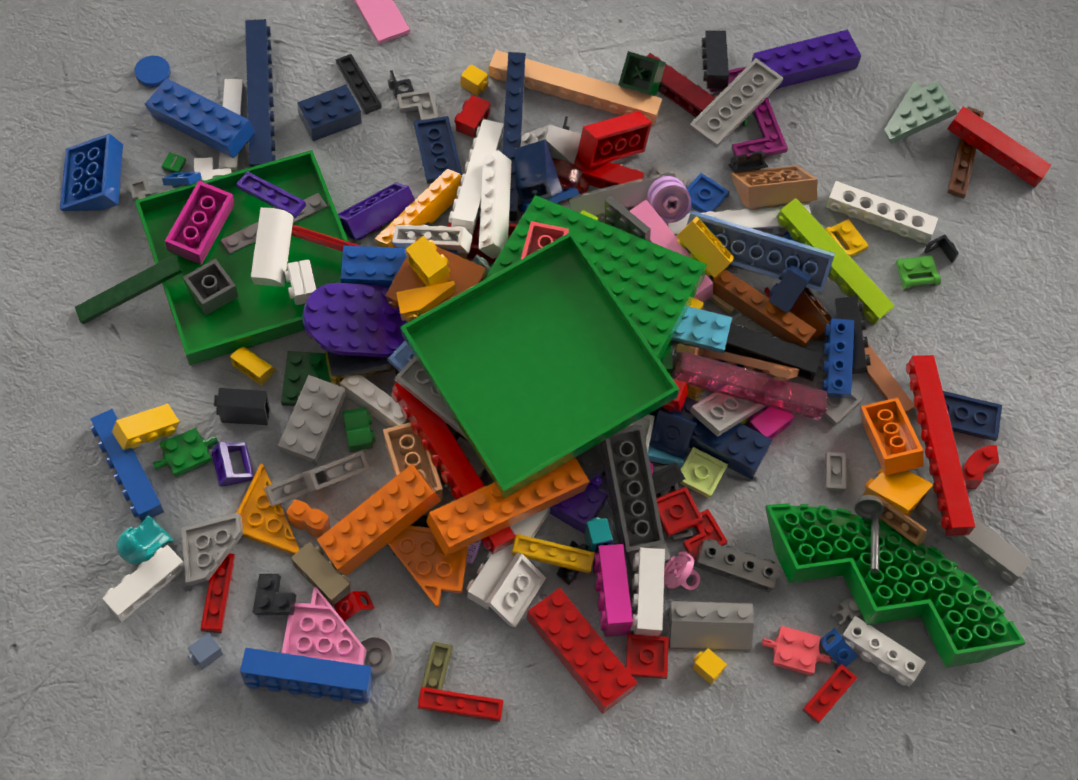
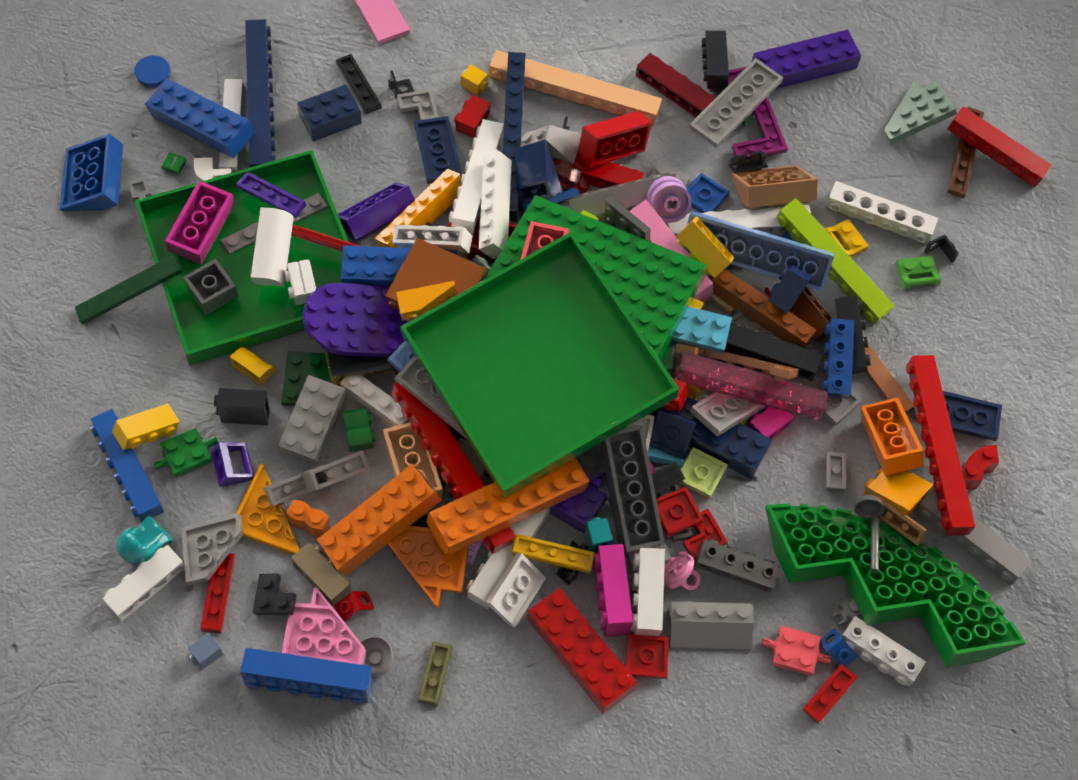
blue plate [162,172,202,188] -> none
yellow brick [405,236,450,286] -> none
red tile [417,687,503,722] -> none
dark green brick [618,51,666,96] -> none
yellow brick [692,648,727,685] -> none

